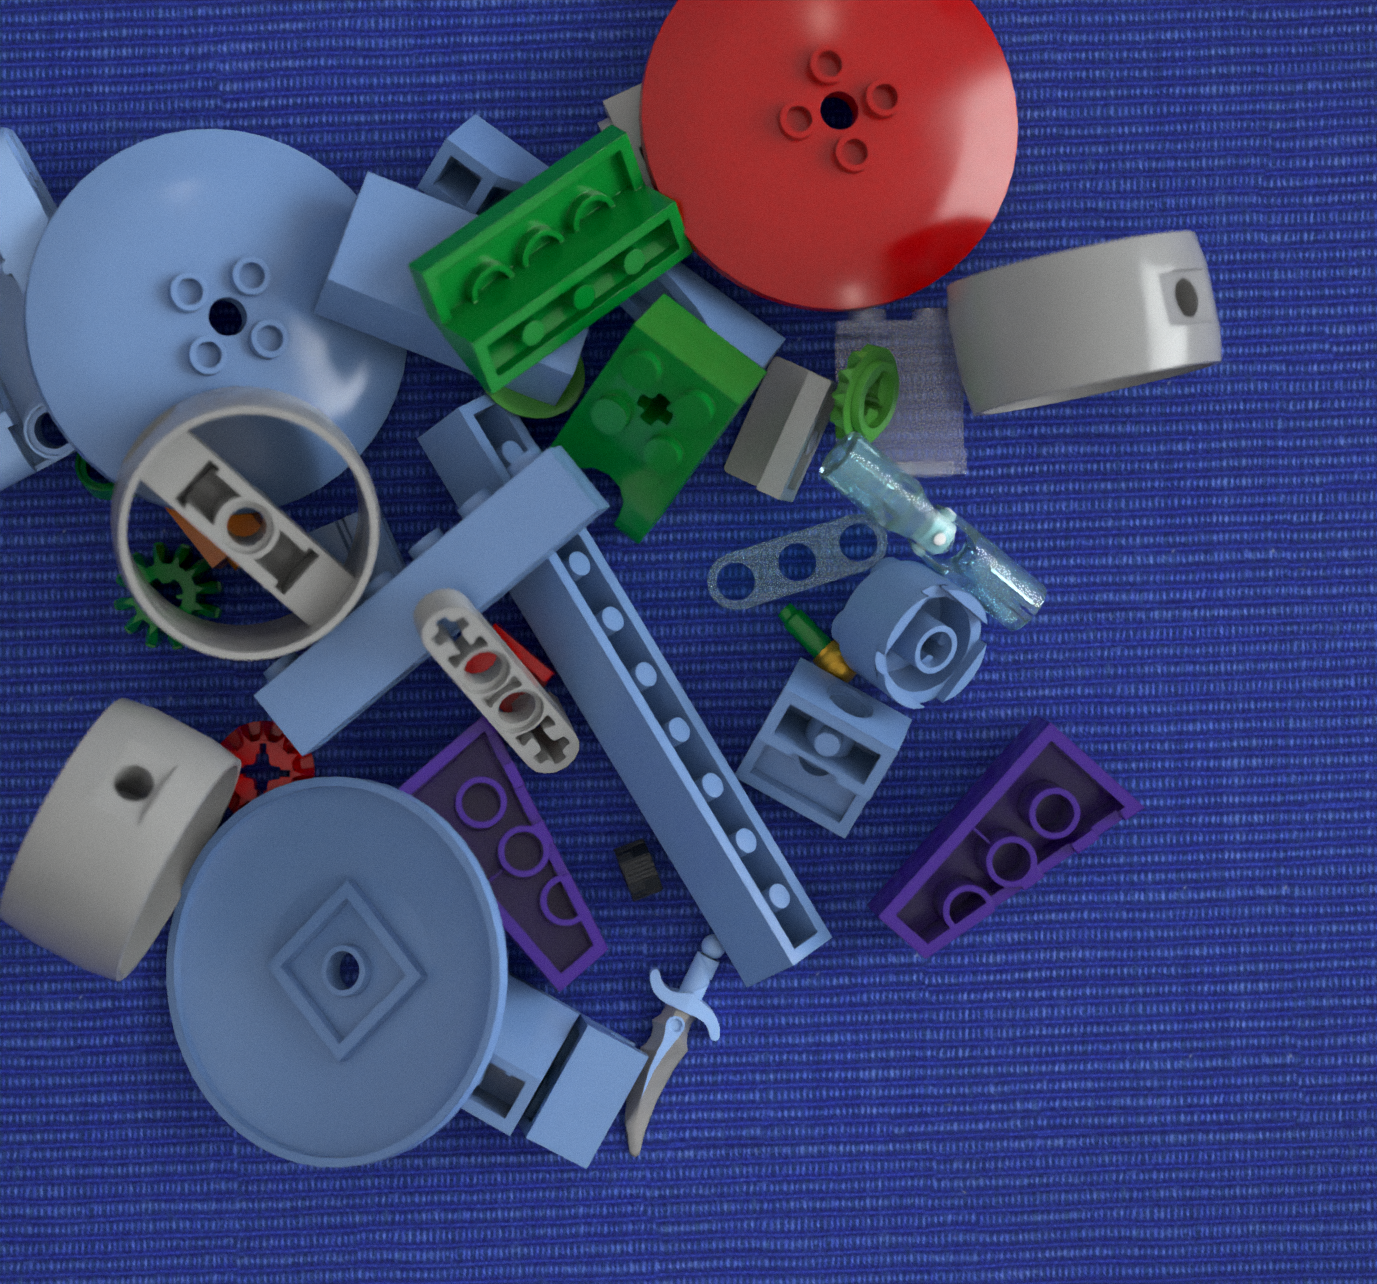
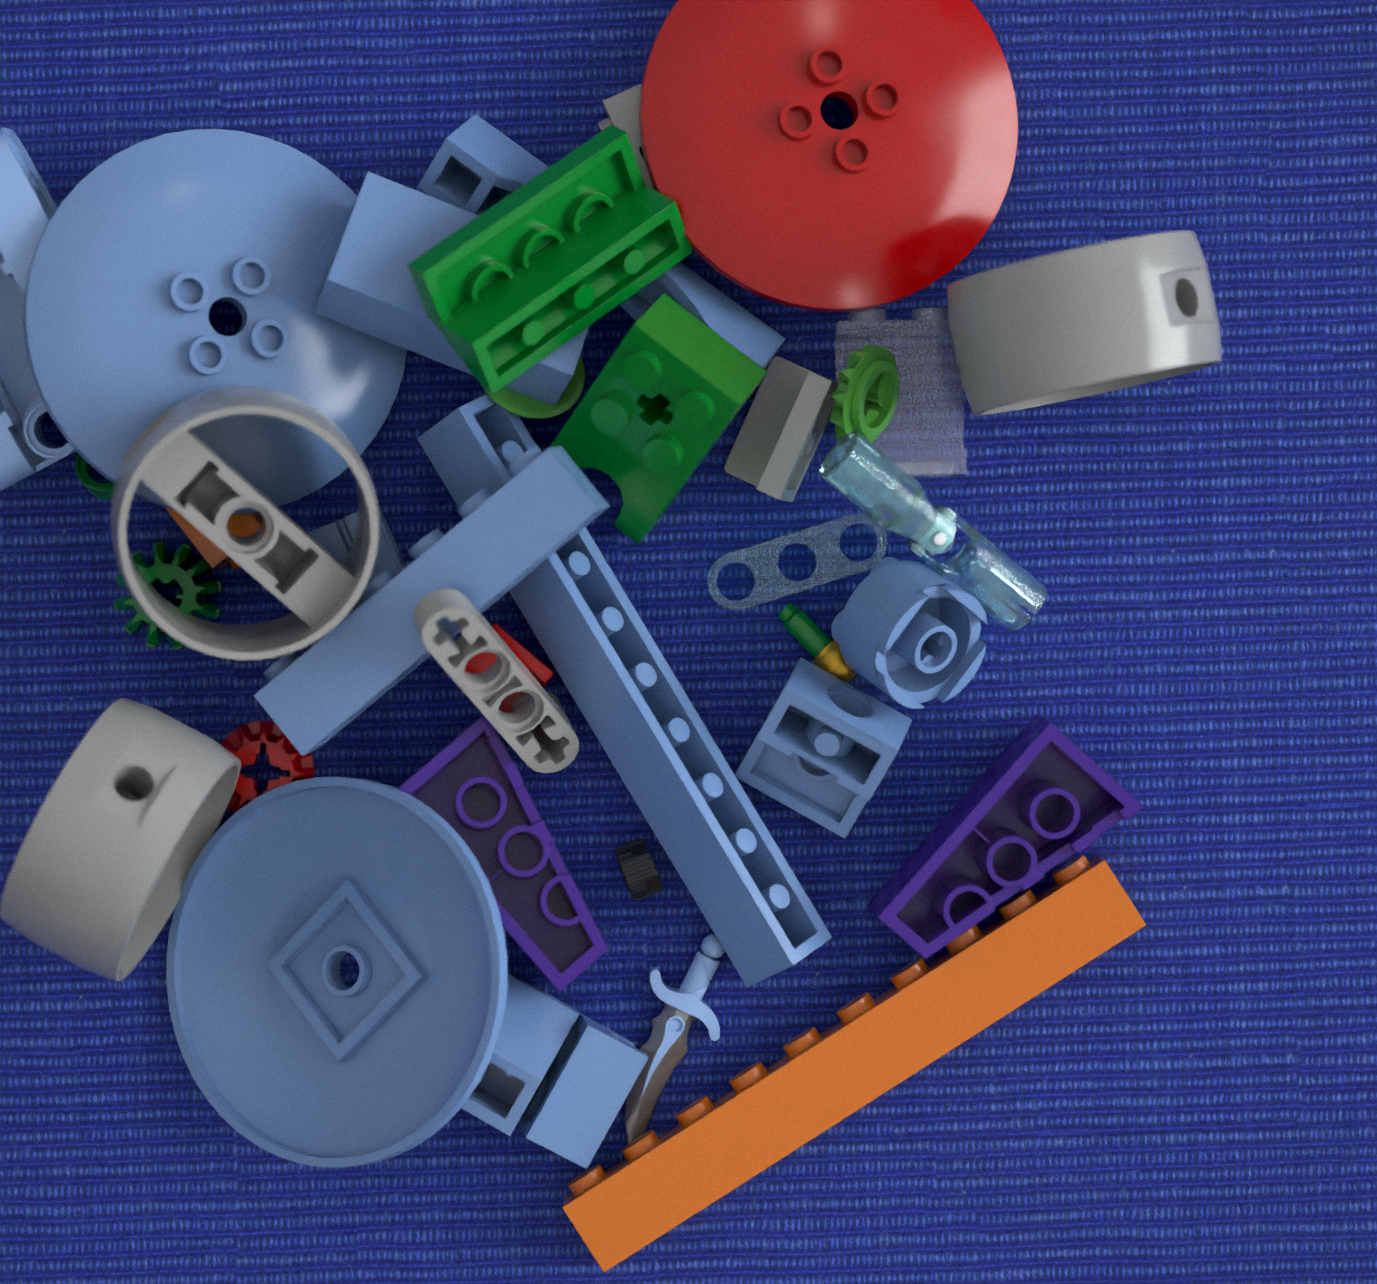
none -> orange brick [562,854,1146,1272]

